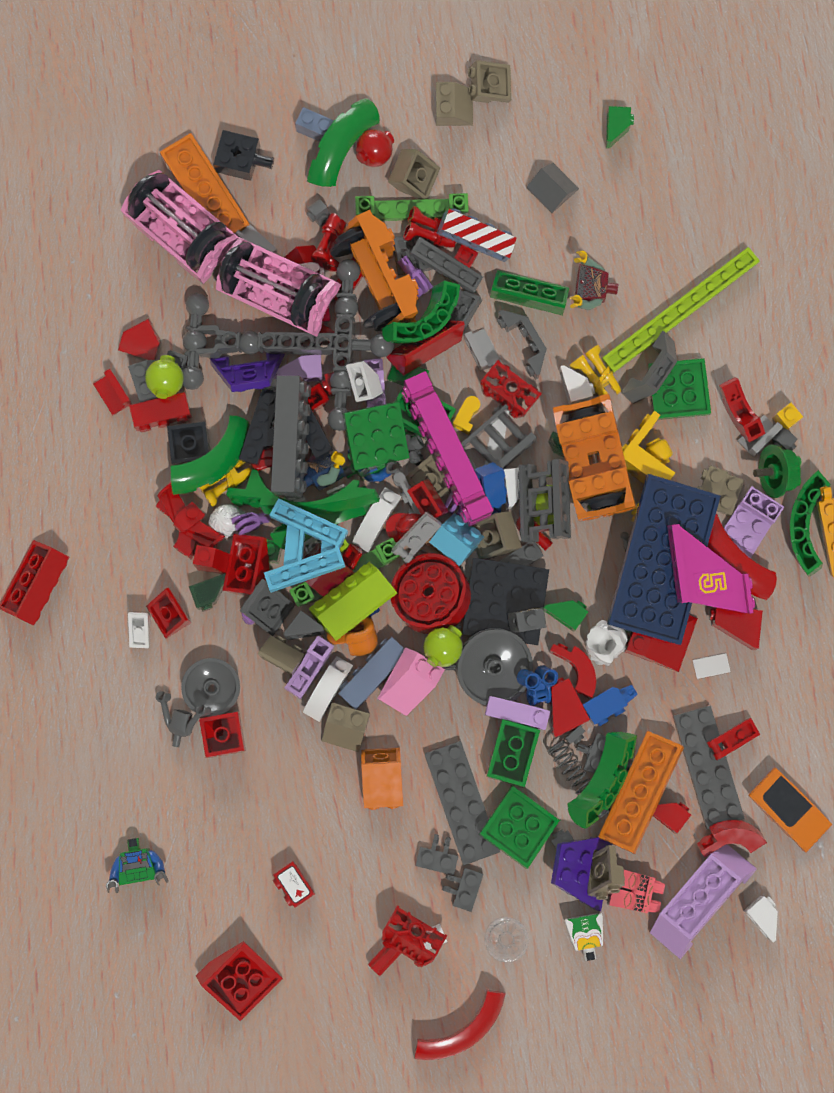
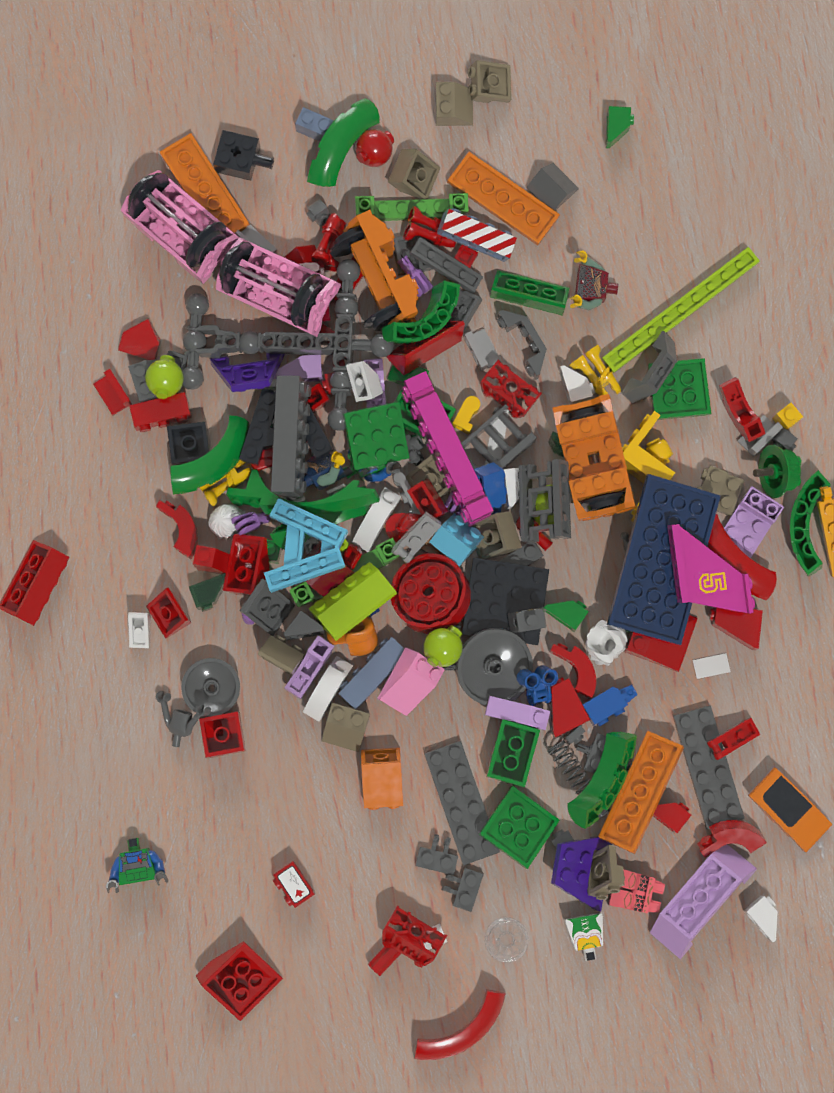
red plate [157,482,225,548] -> none
none -> orange plate [447,152,560,246]

